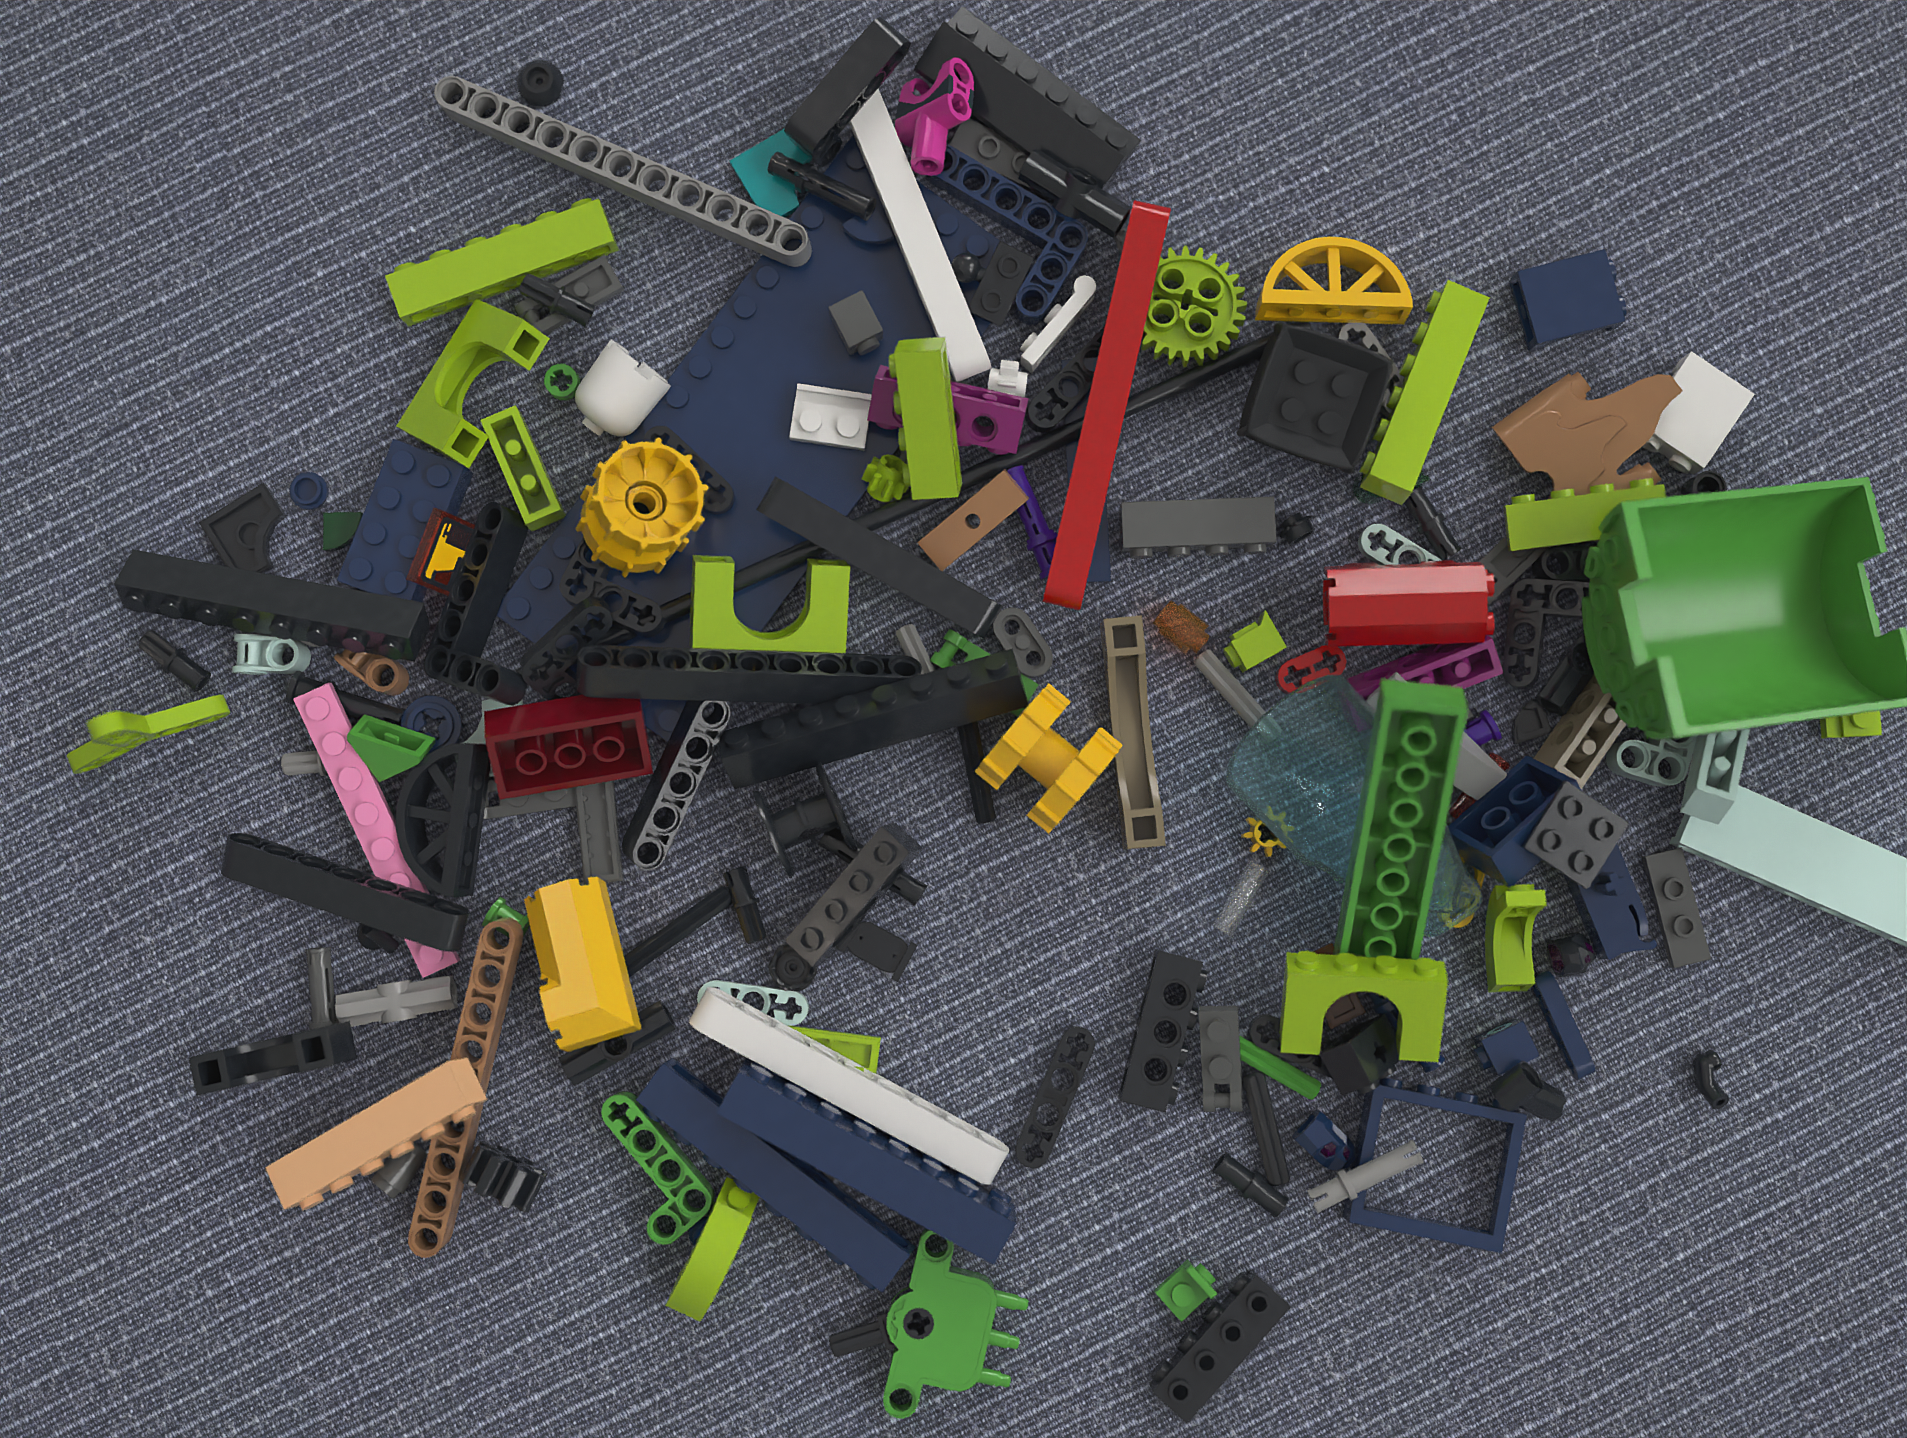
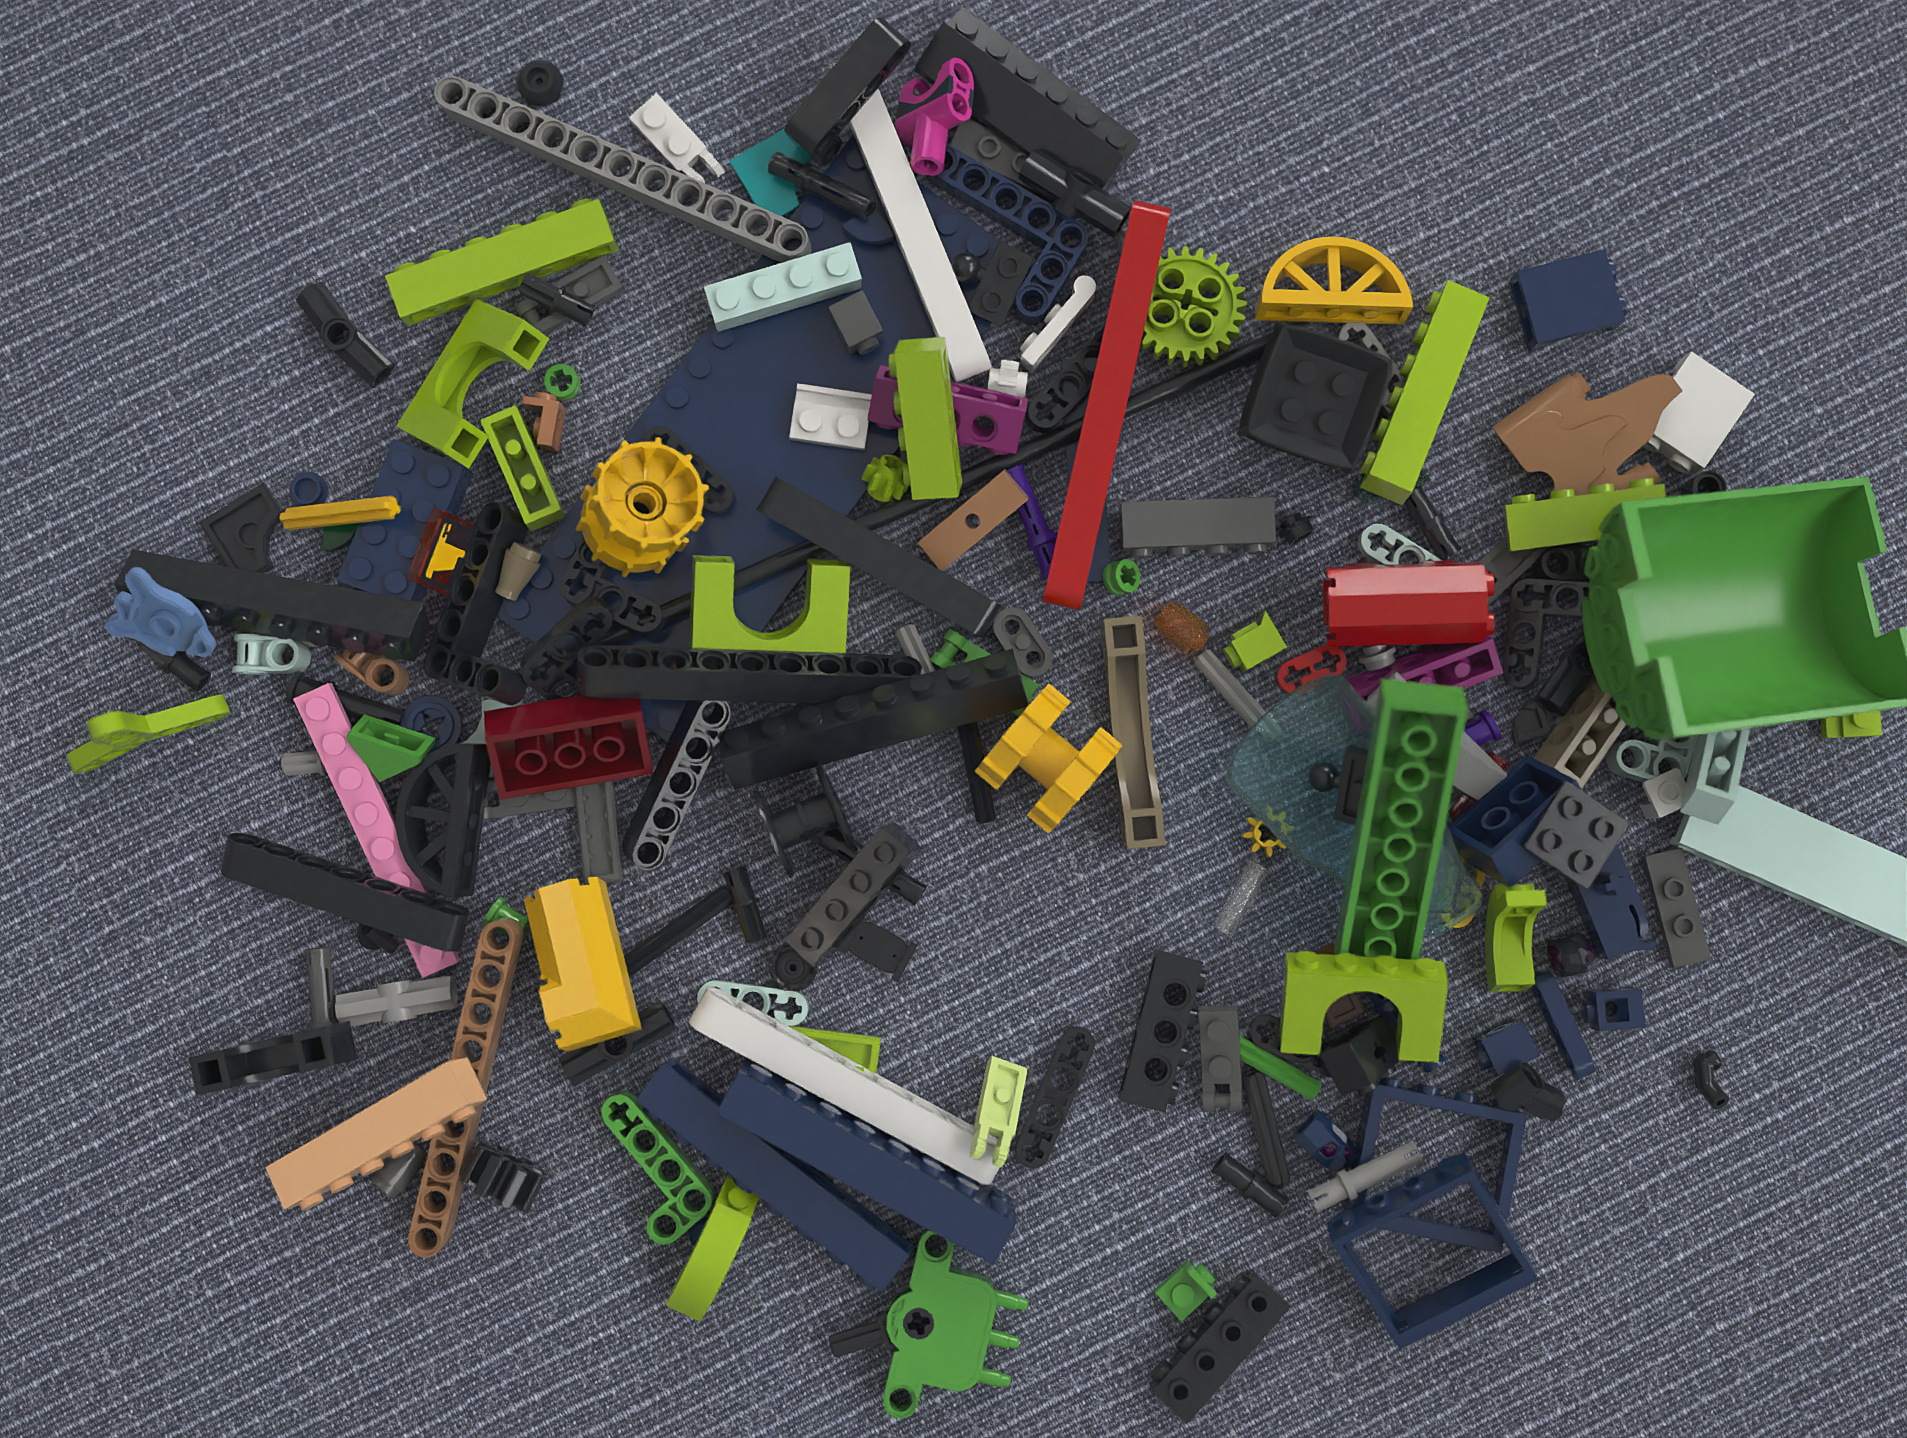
white cylinder [575,339,671,437] -> none
none -> medium blue tile [105,567,216,657]
none -> yellow axle [279,496,401,530]
none -> black piece [295,281,395,388]
none -> dark tan cone [495,541,542,601]
none -> nougat bracket [521,392,566,453]
none -> white hinge [629,93,725,183]
none -> light aqua brick [704,242,862,332]
none -> yellowish green hinge [969,1056,1028,1167]
none -> bright green bush [1103,559,1141,595]
none -> black plate [1308,745,1368,825]
none -> dark blue window [1326,1151,1539,1350]
none -> light grey plate [1358,645,1396,671]
none -> dark blue brick [1581,987,1646,1031]
none -> white bracket [1640,768,1686,819]

